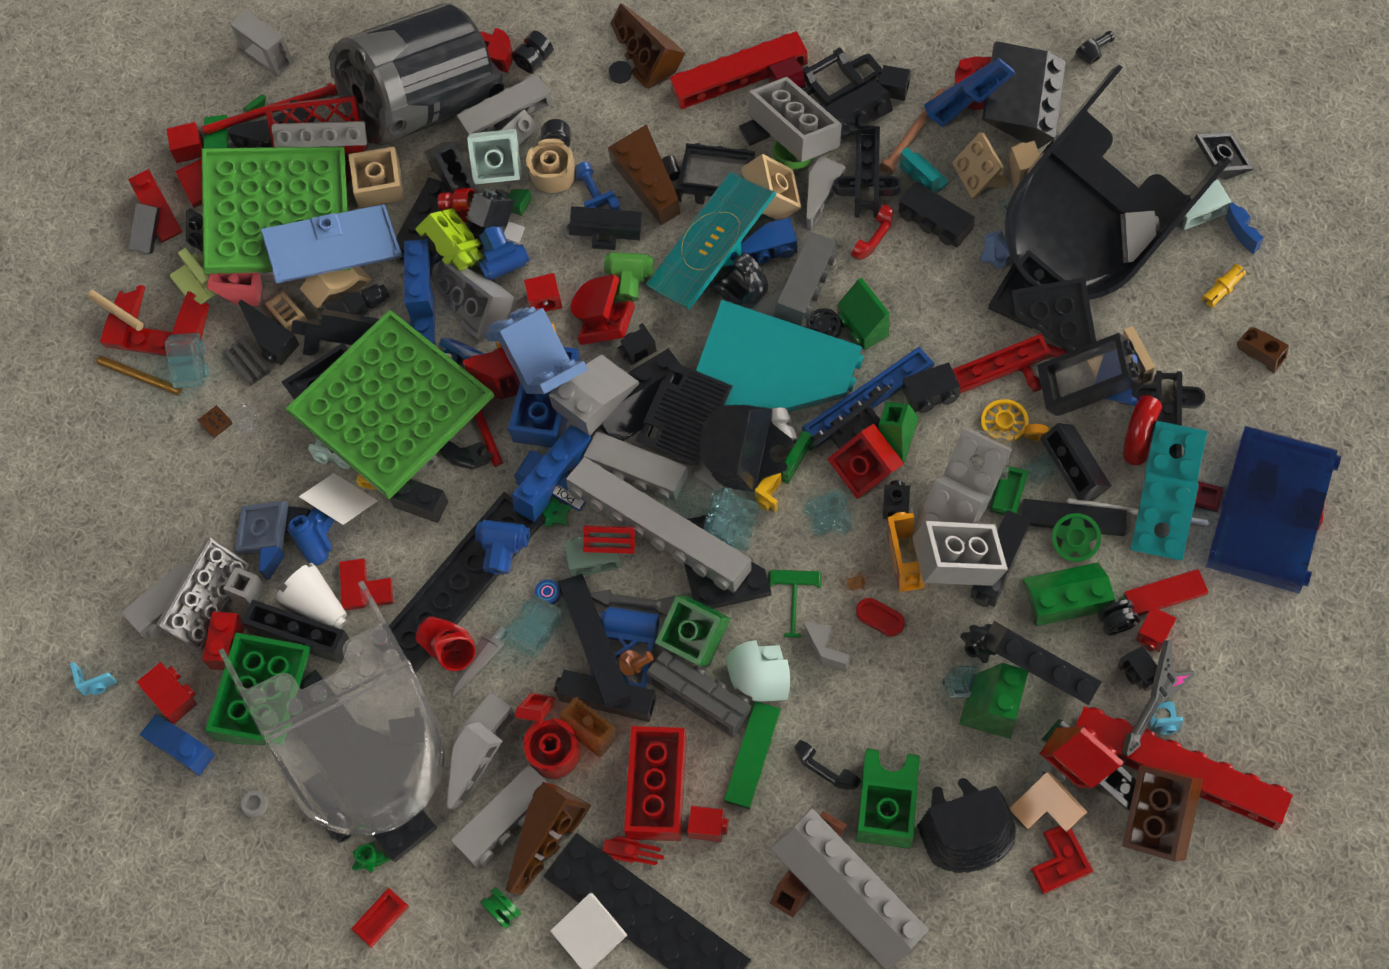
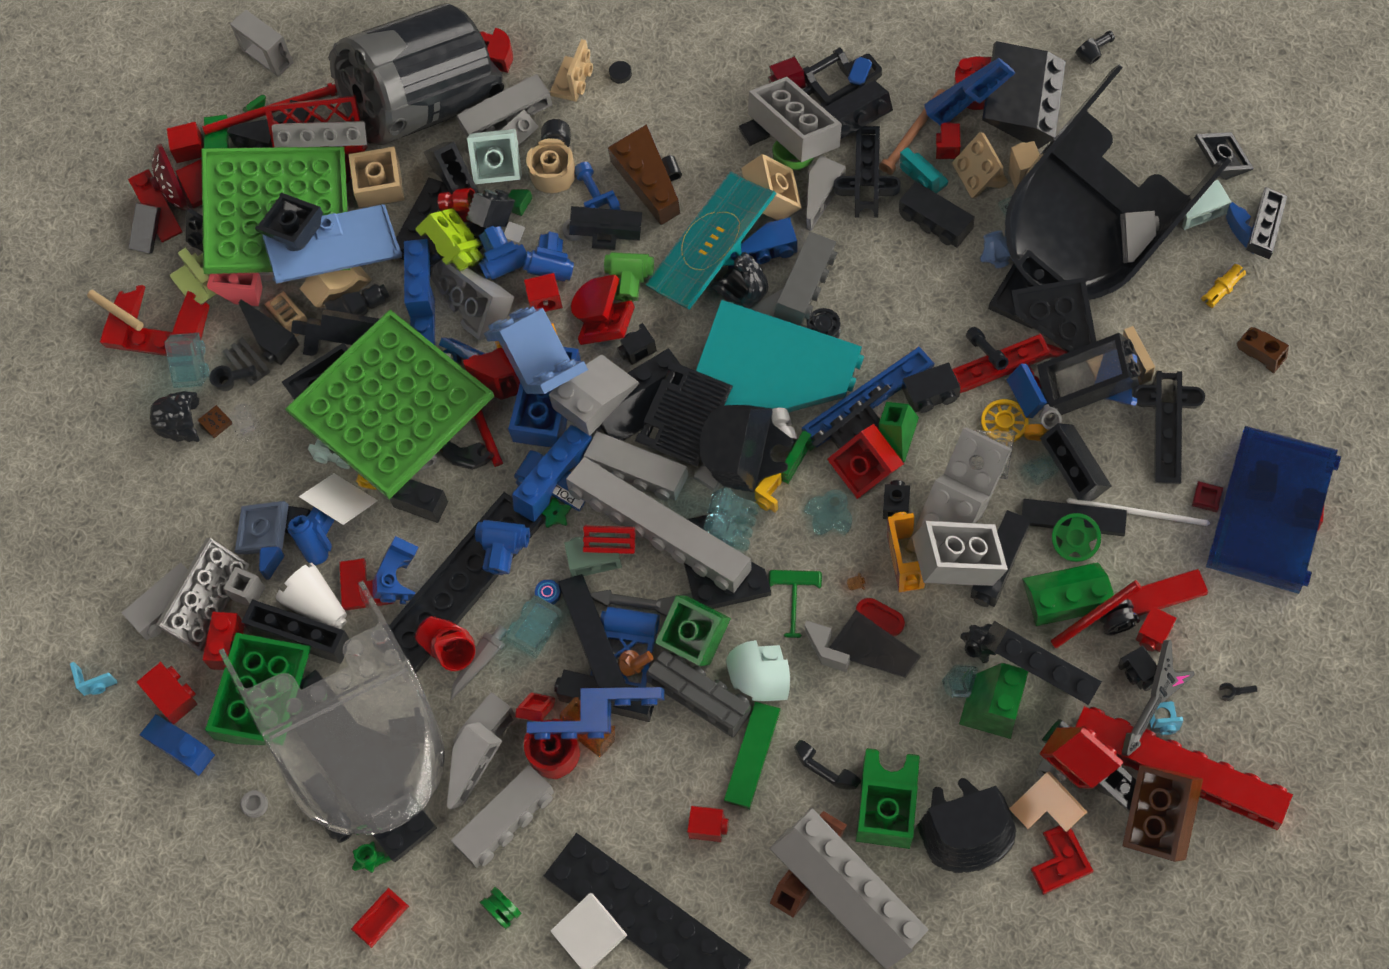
pearl gold bar [97,356,183,396] -> none
reddish brown wedge [506,782,591,895] -> none
black wheel [511,30,554,74] -> none
red piece [603,836,664,865] -> none
reddish brown wedge [611,3,686,89] -> none
red brick [624,726,687,841] -> none
red brick [670,31,808,110] -> none
window [675,143,756,204] -> none
green slope [837,277,890,350] -> none
red bar [851,204,893,260] -> none
black brick [875,65,911,101] -> none
green tile [990,465,1028,515] -> none
red cylinder [1123,395,1162,465] -> none
teal bracket [1130,421,1208,561] -> none
none -> dark red dish [150,143,188,210]
none -> black hair [150,391,200,442]
none -> black bar [209,365,257,391]
none -> black slope [255,193,323,251]
none -> blue tile [372,536,419,604]
none -> blue piece [523,231,574,282]
none -> blue bracket [527,687,664,740]
none -> tan bracket [550,39,593,102]
none -> black wing [829,610,921,678]
none -> blue piece [848,57,872,85]
none -> red brick [936,122,960,159]
none -> black bar [966,327,1009,370]
none -> blue tile [1006,364,1047,418]
none -> light grey hose [1039,404,1062,430]
none -> red bar [1050,580,1142,649]
none -> black hand [1219,683,1257,701]
none -> tile [1246,187,1288,259]

